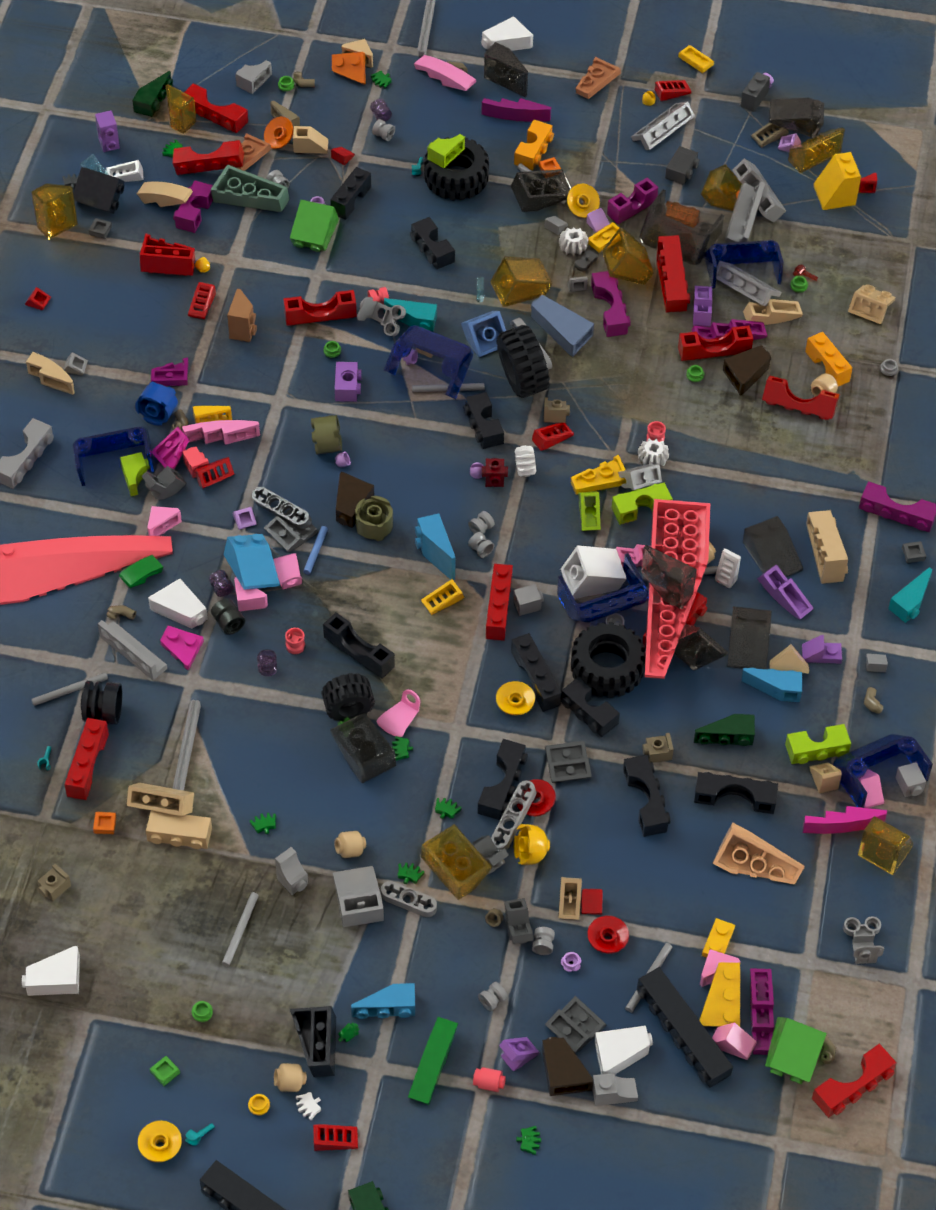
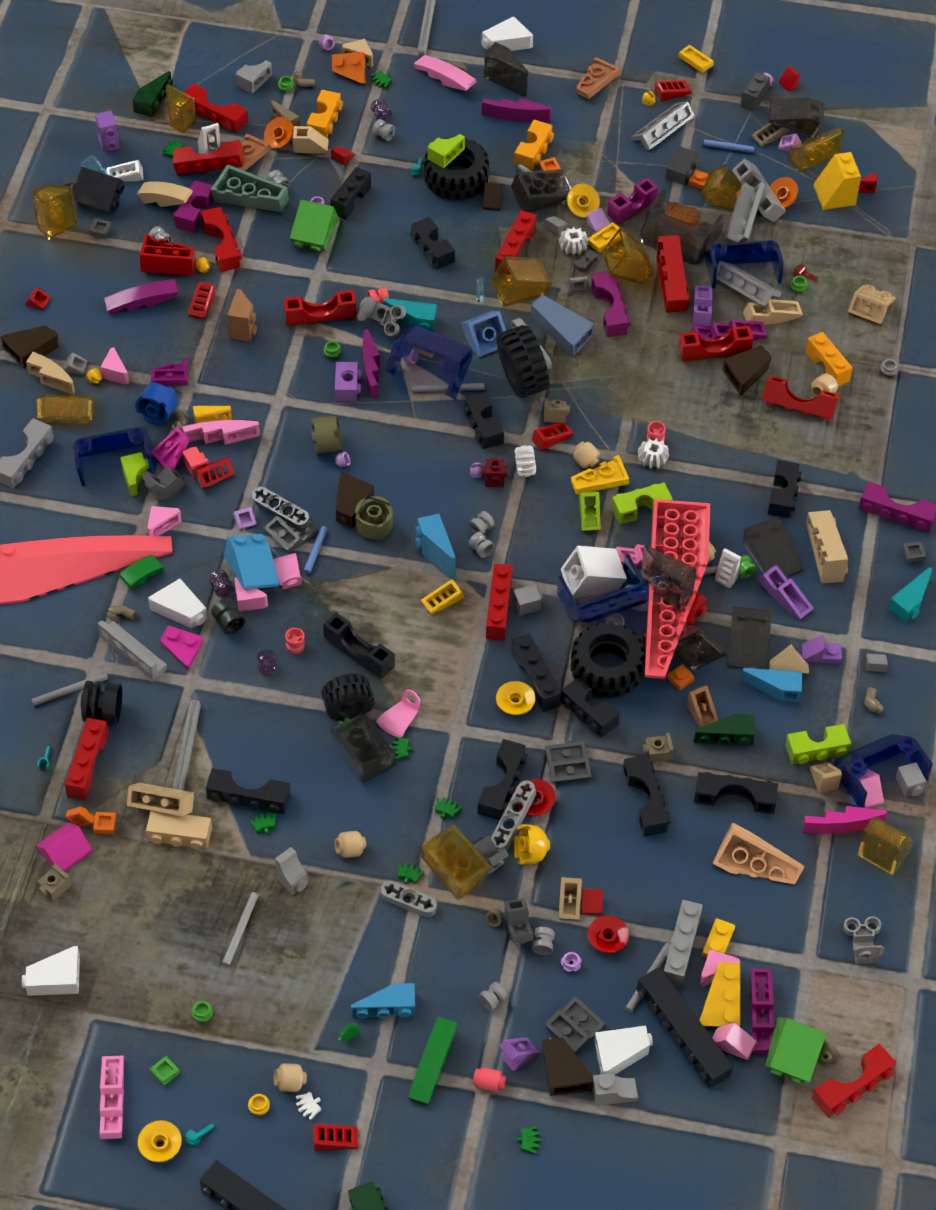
black wedge [290,1006,336,1077] -> none
light grey slope [333,866,384,927] -> none
light grey hinge [618,464,662,490] -> none
bright green plate [686,365,704,382] -> none
none -> dark brown slope [1,325,59,369]
none -> dark pink slope [35,823,93,871]
none -> clear yellow slope [37,394,97,424]
none -> orange plate [65,807,95,827]
none -> yellow hinge [86,368,102,384]
none -> bright pink slope [99,1056,124,1139]
none -> bright pink slope [101,347,129,385]
none -> magenta slope [104,279,179,315]
none -> light grey wheel [149,226,172,244]
none -> white slope [198,123,221,154]
none -> red arch [201,207,242,272]
none -> black arch [205,768,291,814]
none -> light orange arch [306,90,343,138]
none -> lavender plate [319,35,335,51]
none -> magenta slope [363,329,380,398]
none -> dark brown slope [483,182,504,211]
none -> red arch [495,210,537,276]
none -> tan head [573,441,600,469]
none -> light grey arch [664,900,703,988]
none -> orange plate [667,664,695,691]
none -> medium nougat slope [686,685,718,727]
none -> orange plate [688,169,711,190]
none -> medium blue bar [703,139,754,153]
none -> bright green wheel [739,555,757,579]
none -> black arch [768,460,802,518]
none -> orange dish [770,177,798,208]
none -> red slope [779,66,800,91]

